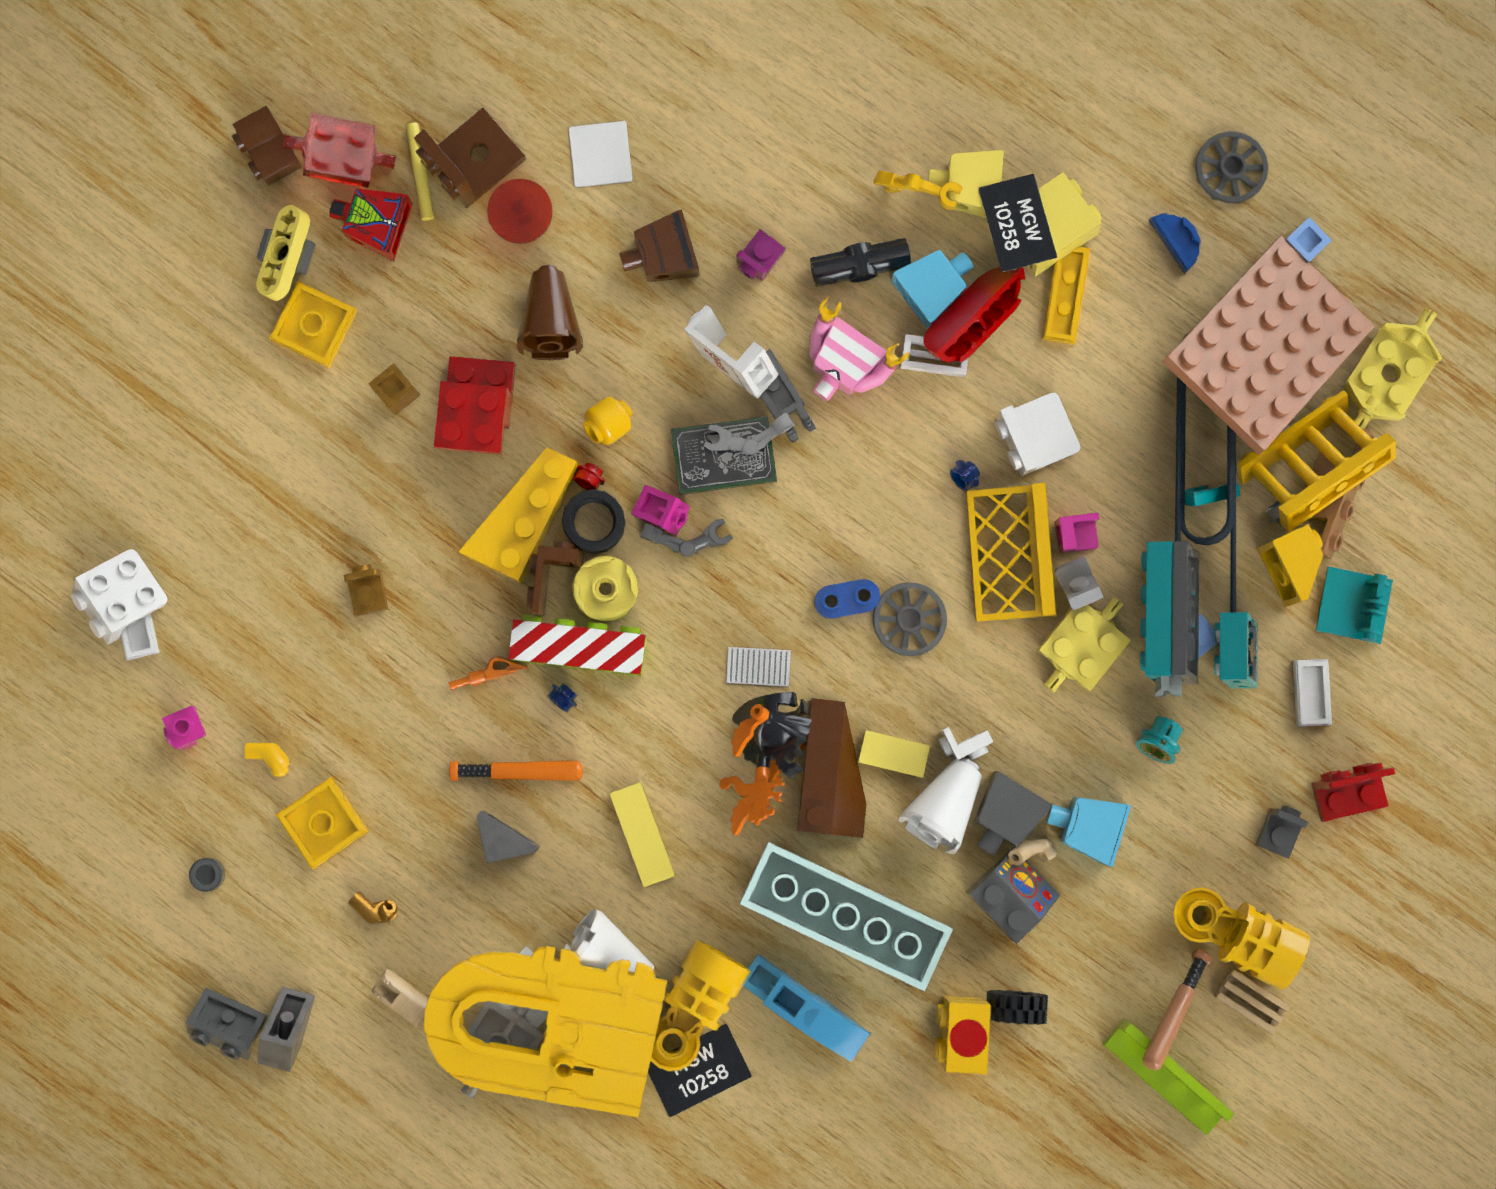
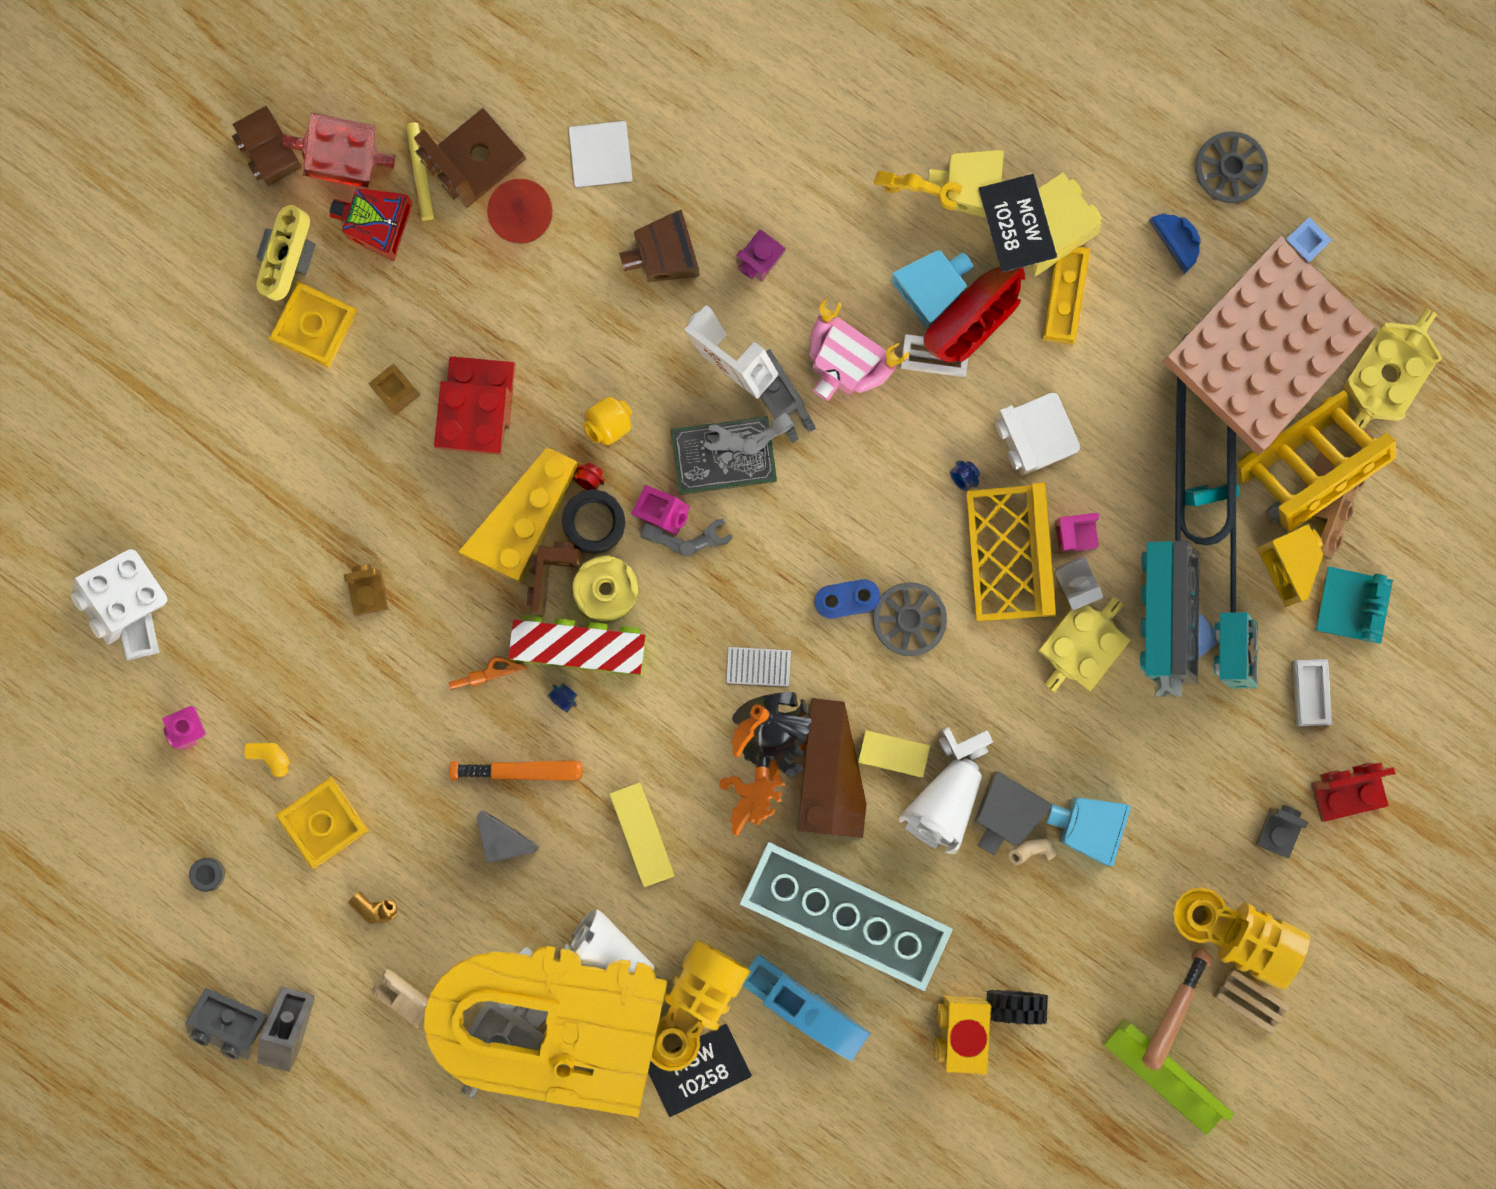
reddish brown cone [517,265,583,361] -> none
black piece [810,238,911,287] -> none
dark grey slope [966,846,1060,944] -> none
teal piece [1135,716,1183,764] -> none

